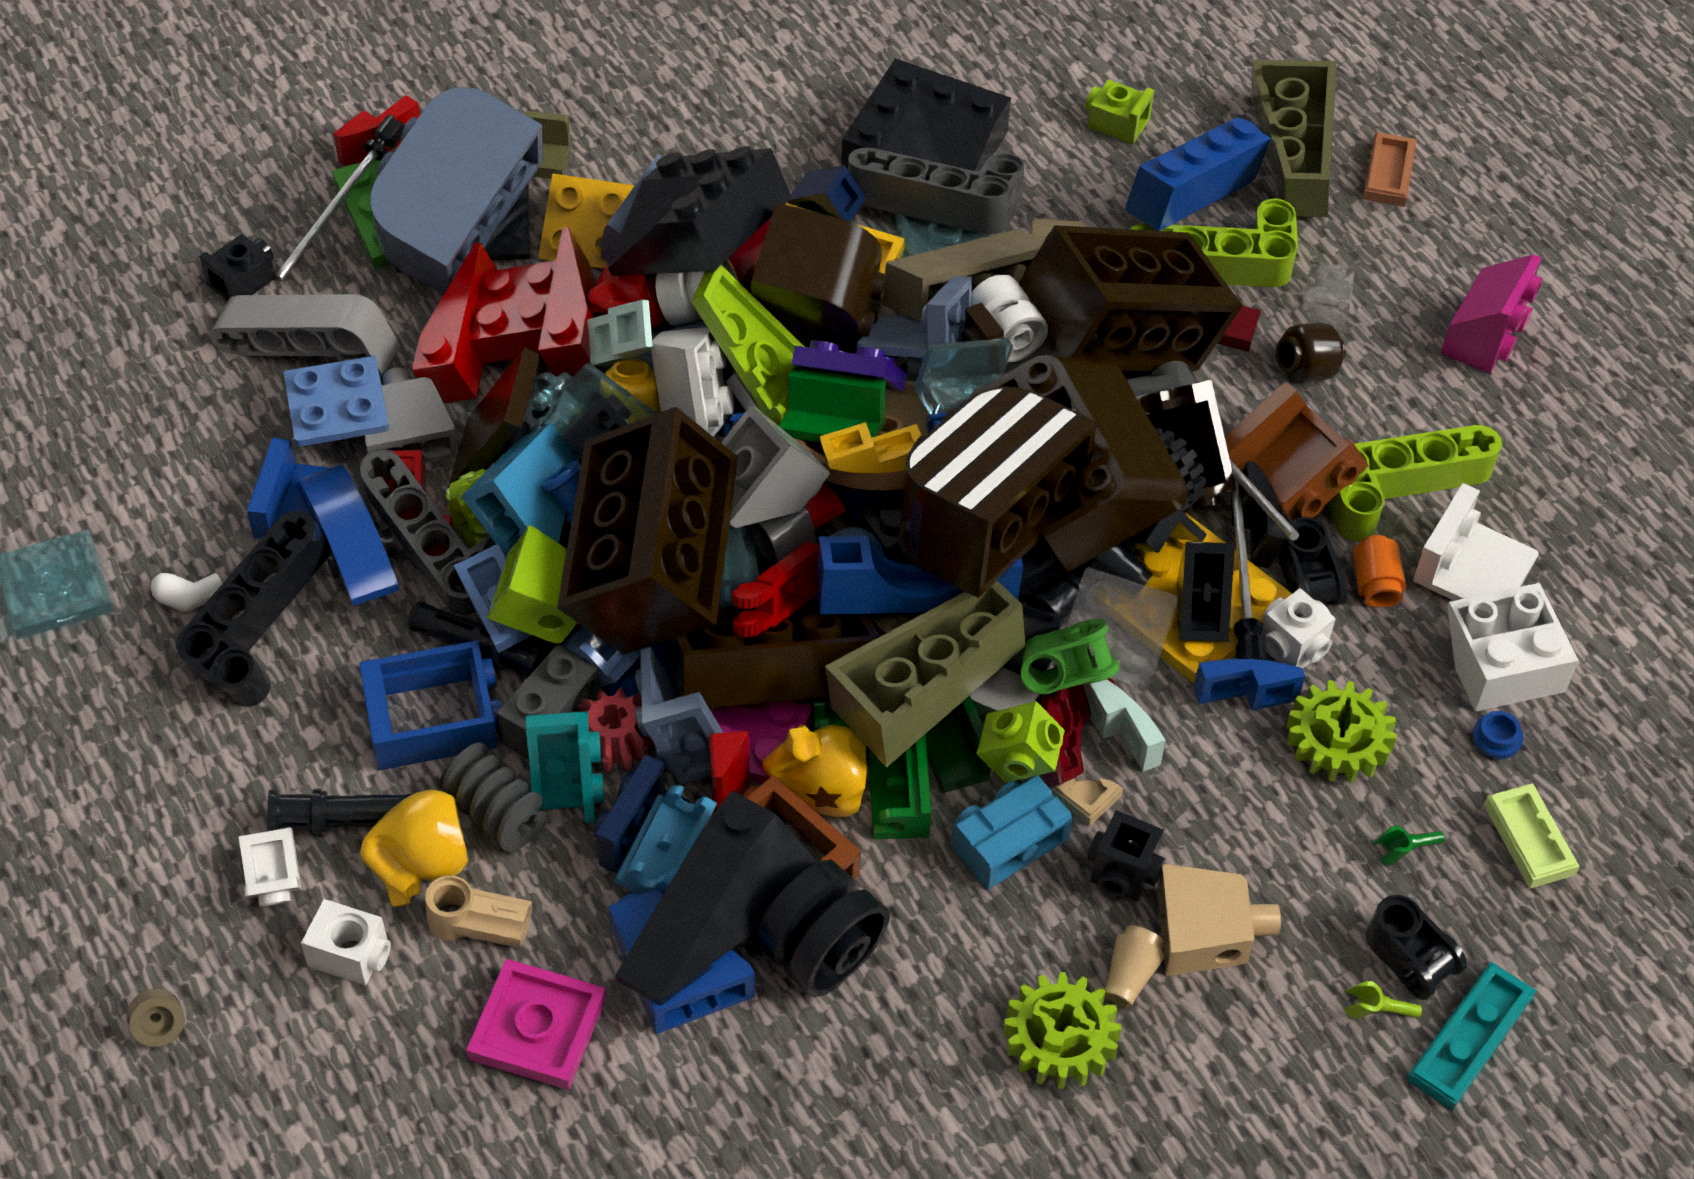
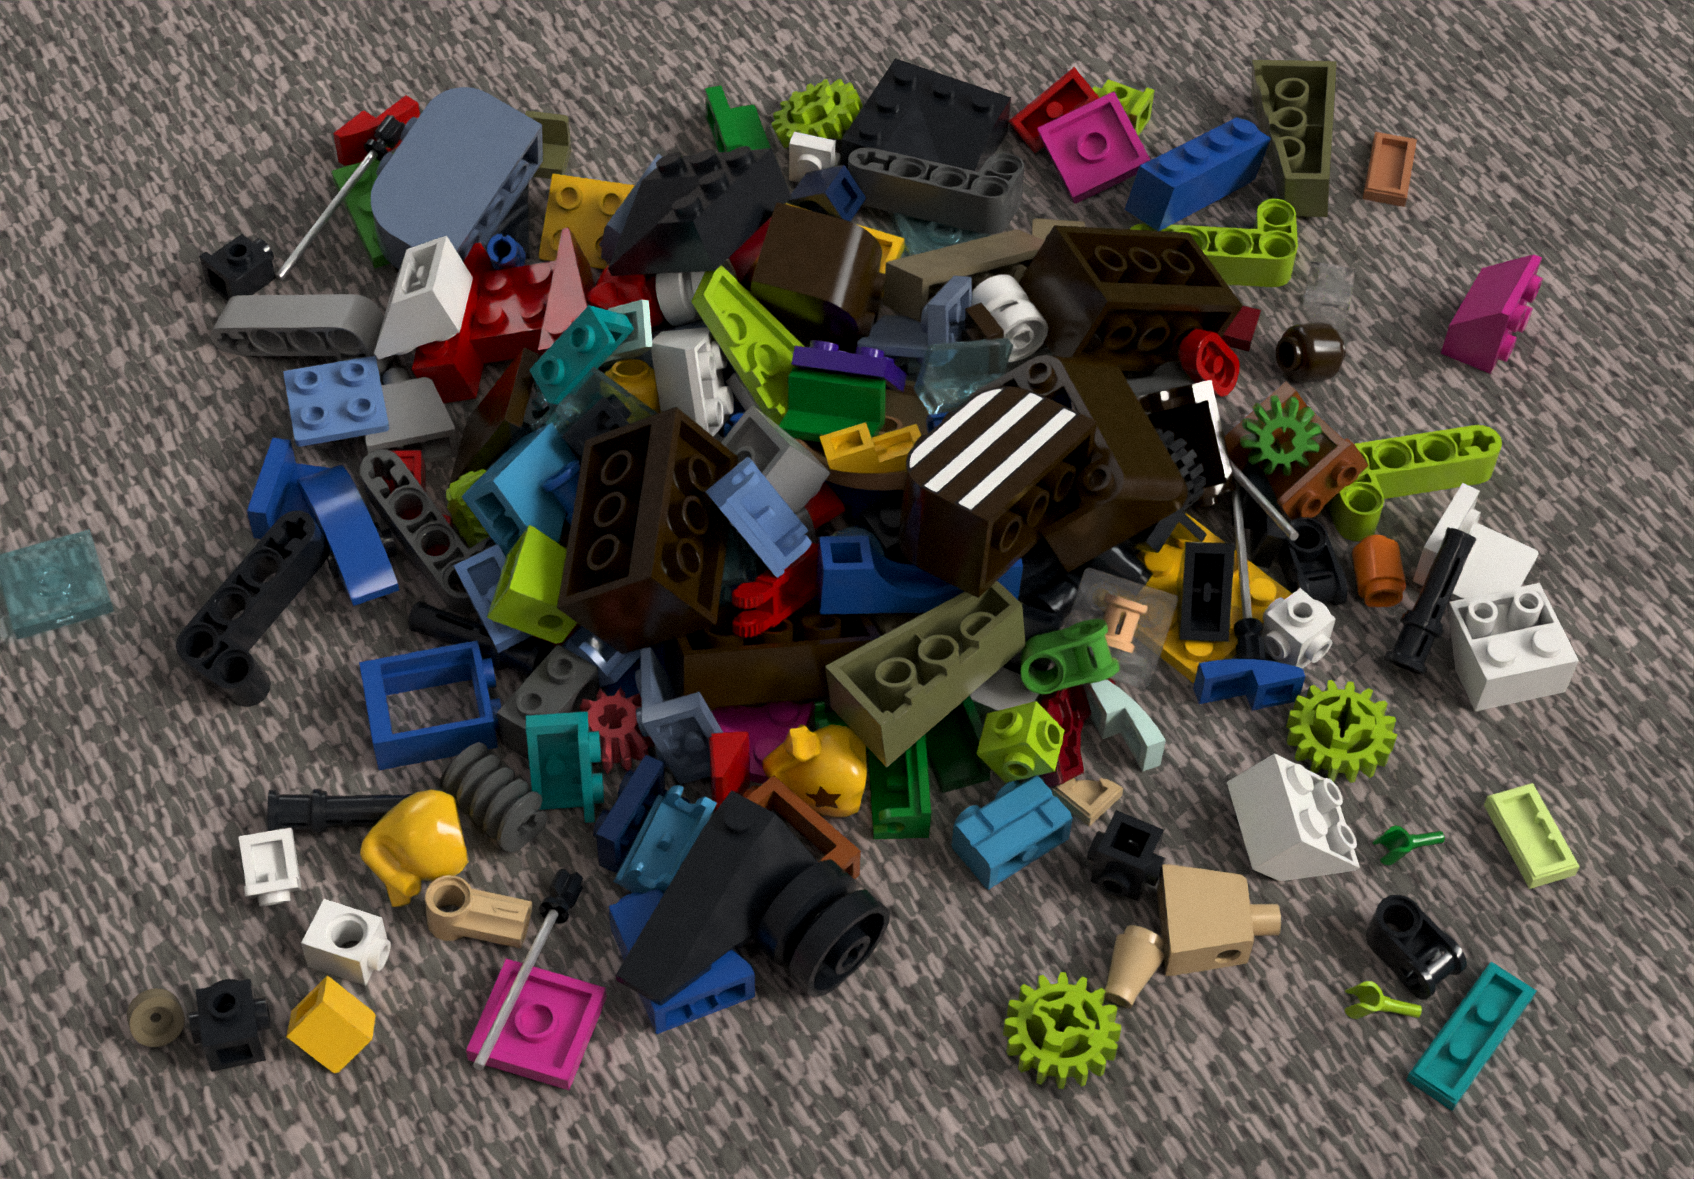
white arm [151,573,223,612] -> none
blue plate [1472,711,1523,759] -> none
none -> black brick [189,979,272,1072]
none -> yellow panel [286,975,376,1073]
none -> white slope [374,236,473,359]
none -> piece [473,869,583,1070]
none -> blue pin [487,234,526,270]
none -> teal bracket [529,305,634,405]
none -> green panel [705,85,771,153]
none -> medium blue hinge [705,457,812,578]
none -> lime gear [771,79,863,148]
none -> white bracket [789,132,841,182]
none -> red slope [1008,67,1099,154]
none -> dark pink plate [1037,91,1150,204]
none -> light nougat bush [1103,593,1148,653]
none -> red plate [1179,329,1240,397]
none -> white slope [1227,753,1360,881]
none -> bright green gear [1240,395,1322,476]
none -> black pin [1384,527,1477,676]

